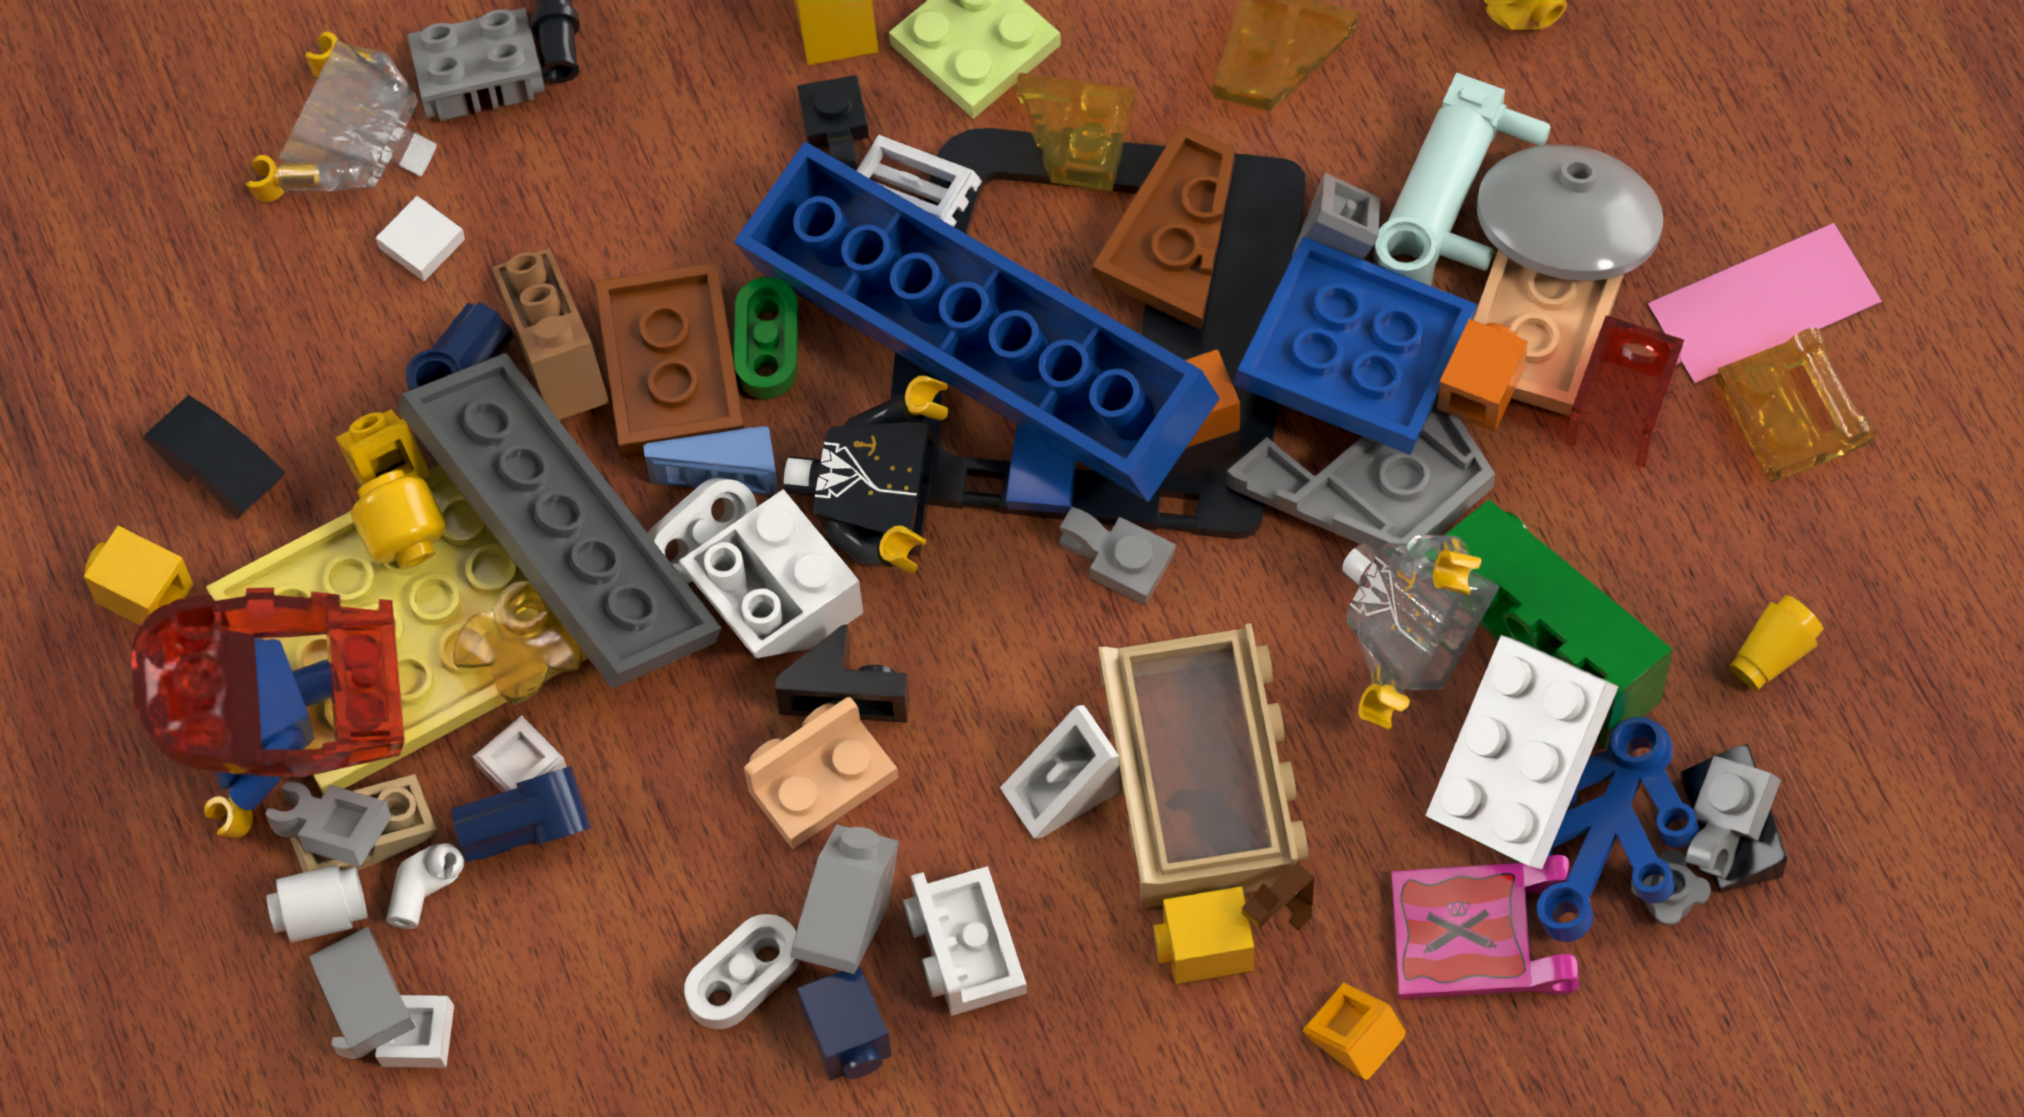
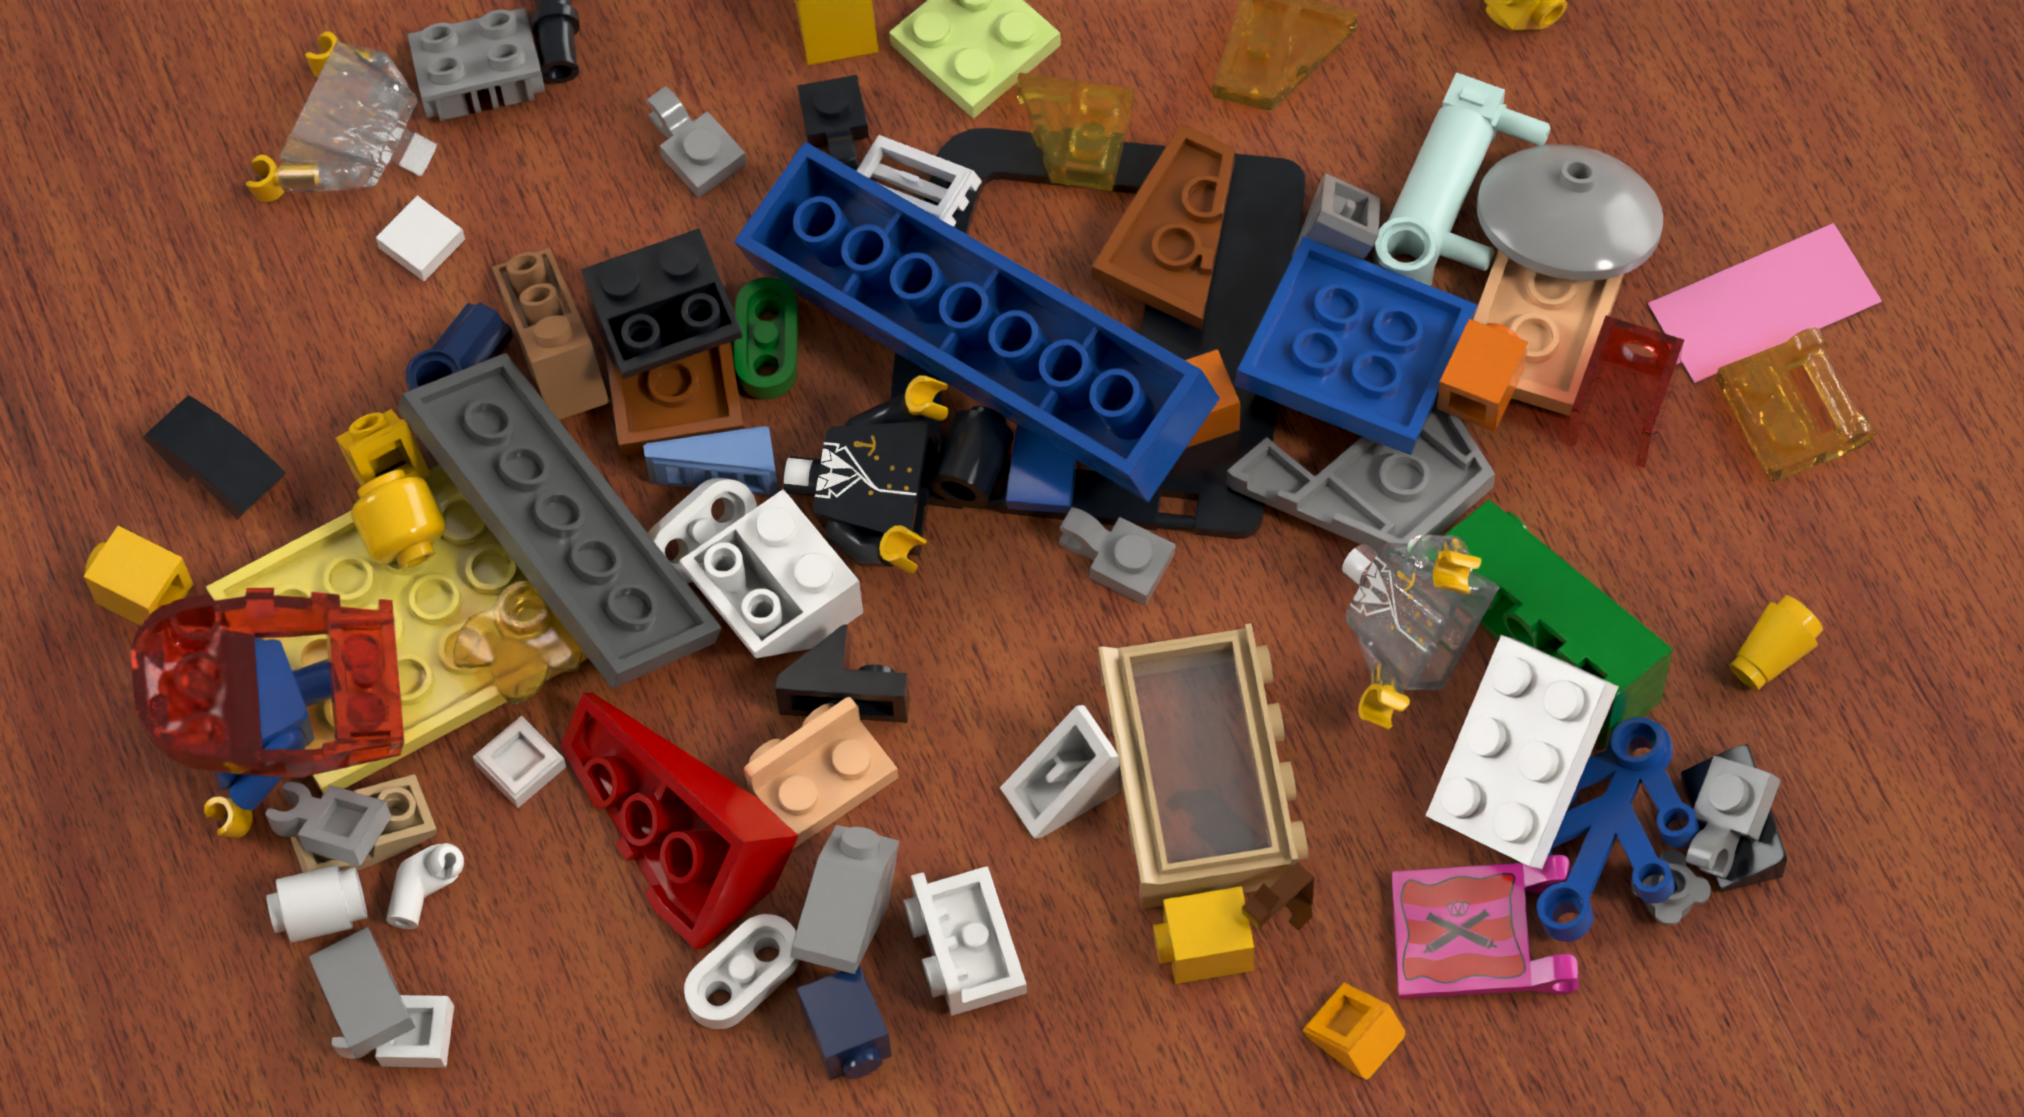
dark blue piece [451,766,591,862] -> none
none -> red wedge [560,692,799,950]
none -> black slope [581,228,743,379]
none -> light grey plate [646,86,746,199]
none -> black brick [928,406,1014,508]

